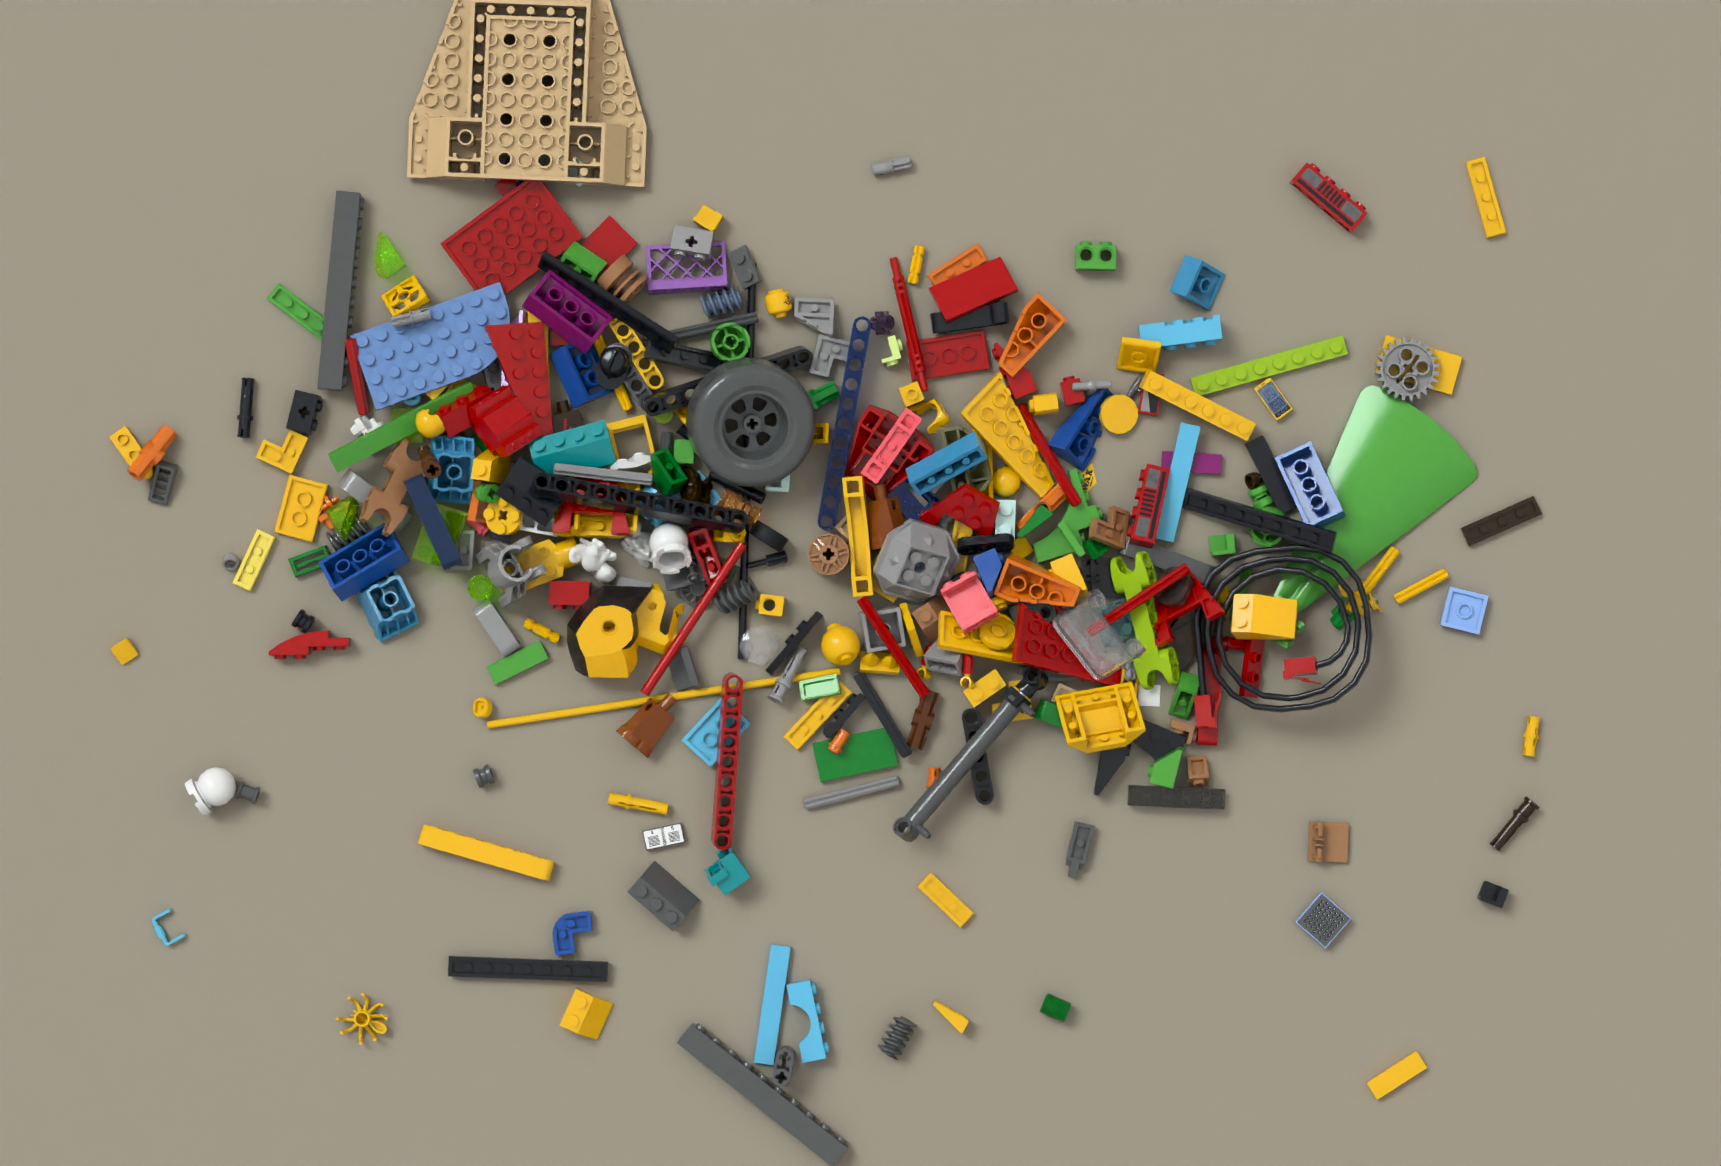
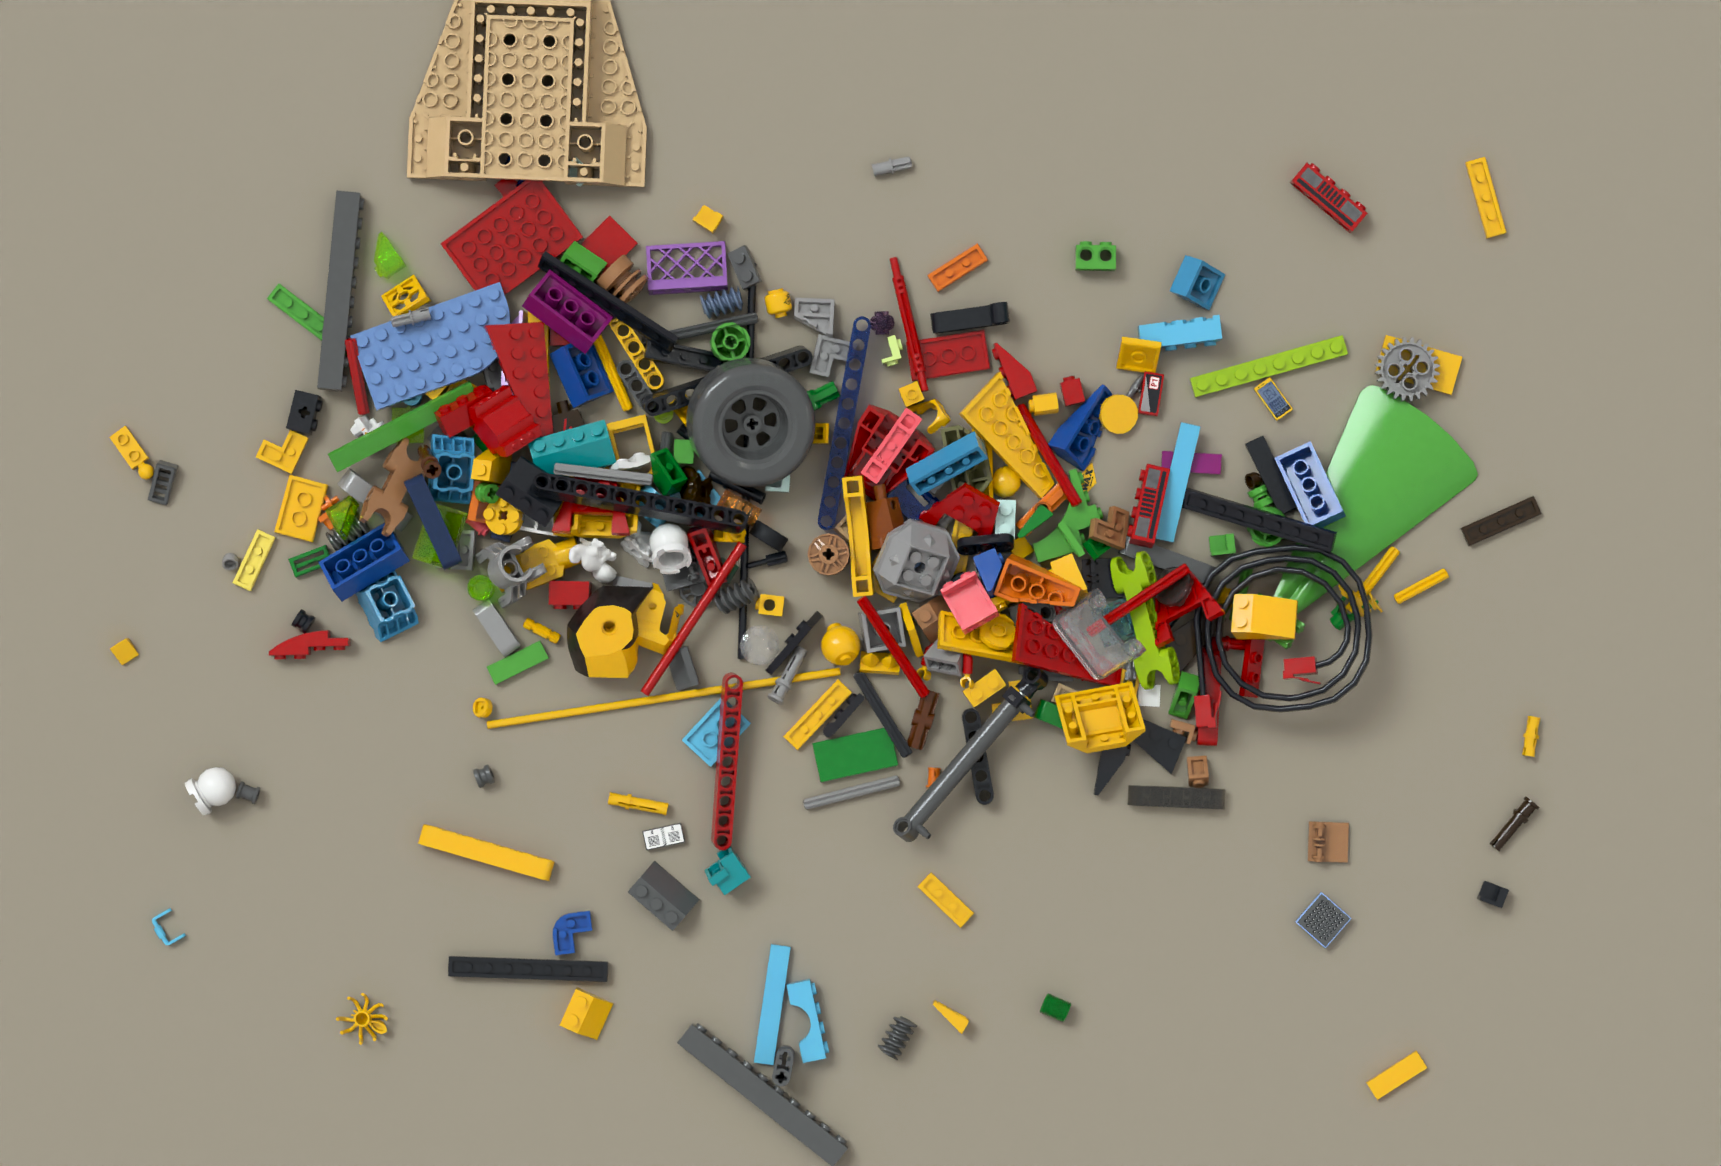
orange piece [127,424,177,481] -> none
black pin [237,378,255,438] -> none
yellow hair [415,409,445,438] -> none
black piece [595,343,632,390] -> none
dark orange piece [616,693,677,758] -> none
light grey brick [670,225,714,261] -> none
tile [799,674,841,702] -> none
orange pin [828,728,850,755] -> none
yellow axle [908,245,925,284] -> none
red tile [929,257,1018,323] -> none
orange wedge [998,293,1067,377] -> none
dark grey hinge [1066,821,1095,878] -> none
light grey piece [1072,380,1112,397] -> none
yellow brick [1139,369,1256,441] -> none
bright green slope [1147,746,1183,789] -> none
light blue plate [1440,586,1489,635] -> none

